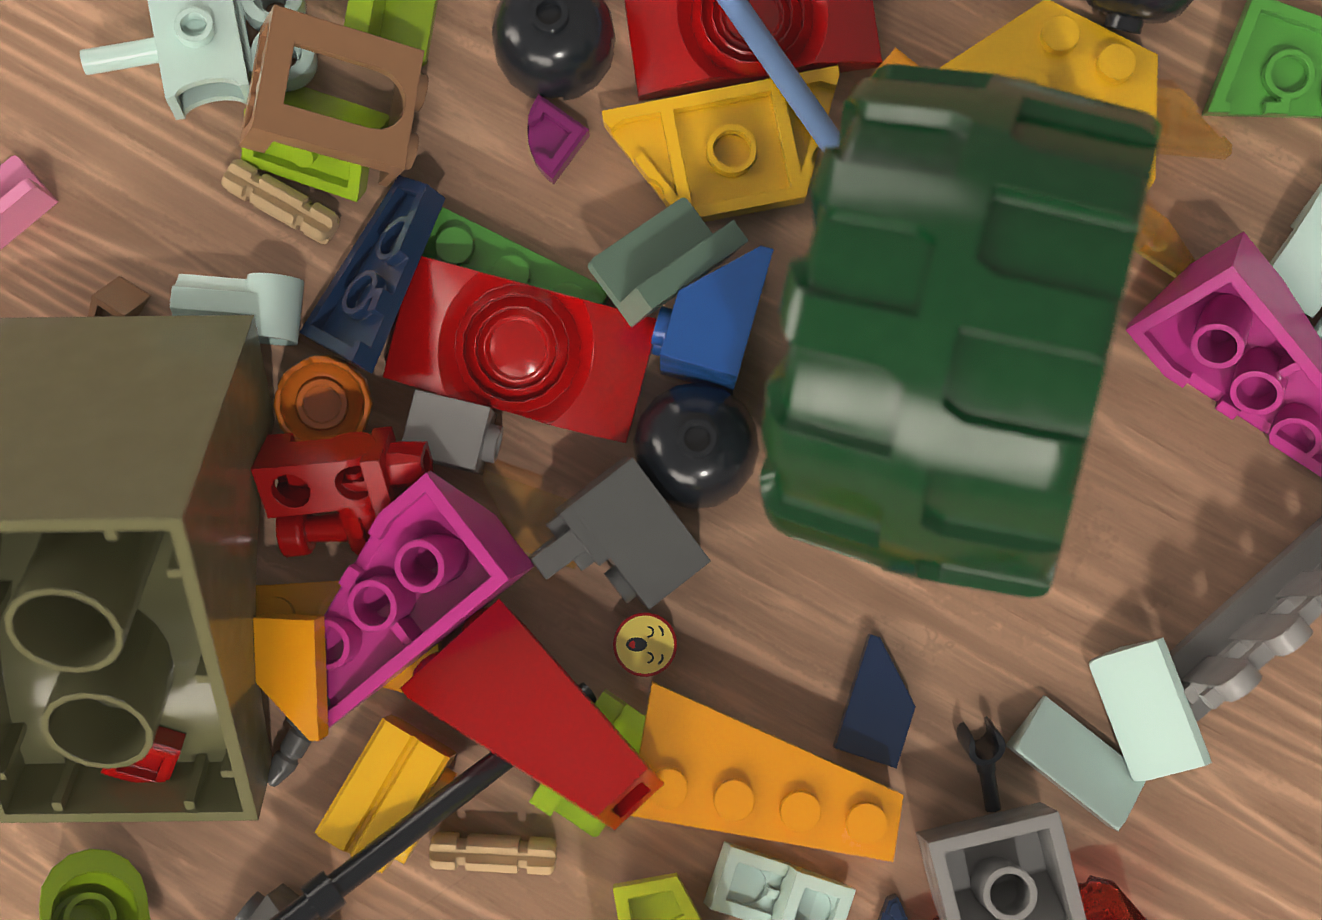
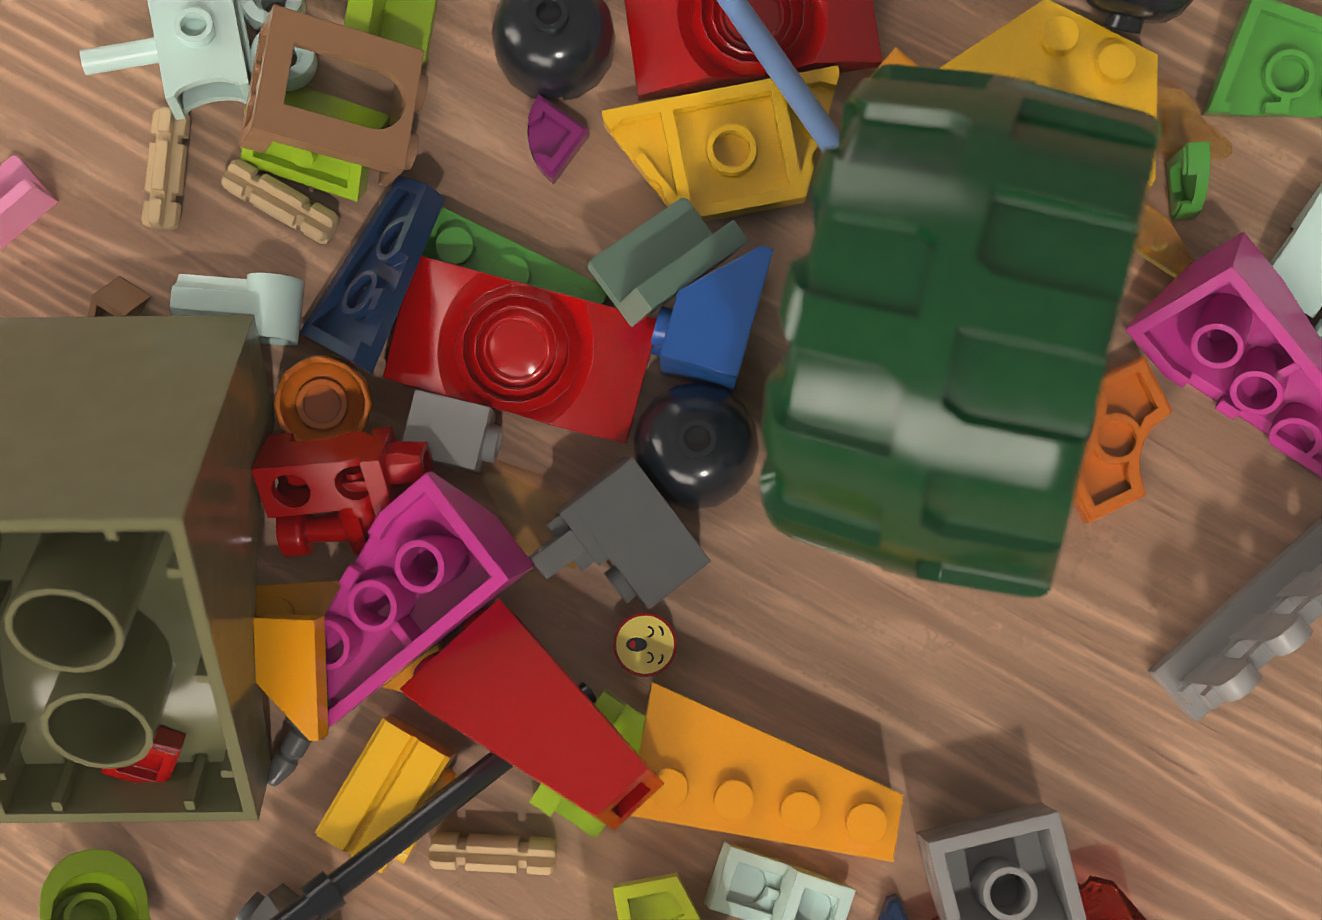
dark blue tile [833,634,916,769] -> none
black hand [956,716,1006,812] -> none
light aqua slope [1006,695,1146,831] -> none
light aqua slope [1089,637,1212,781] -> none
none -> tan axle [141,107,191,231]
none -> orange tile [1073,355,1173,524]
none -> bright green tile [1166,141,1211,220]

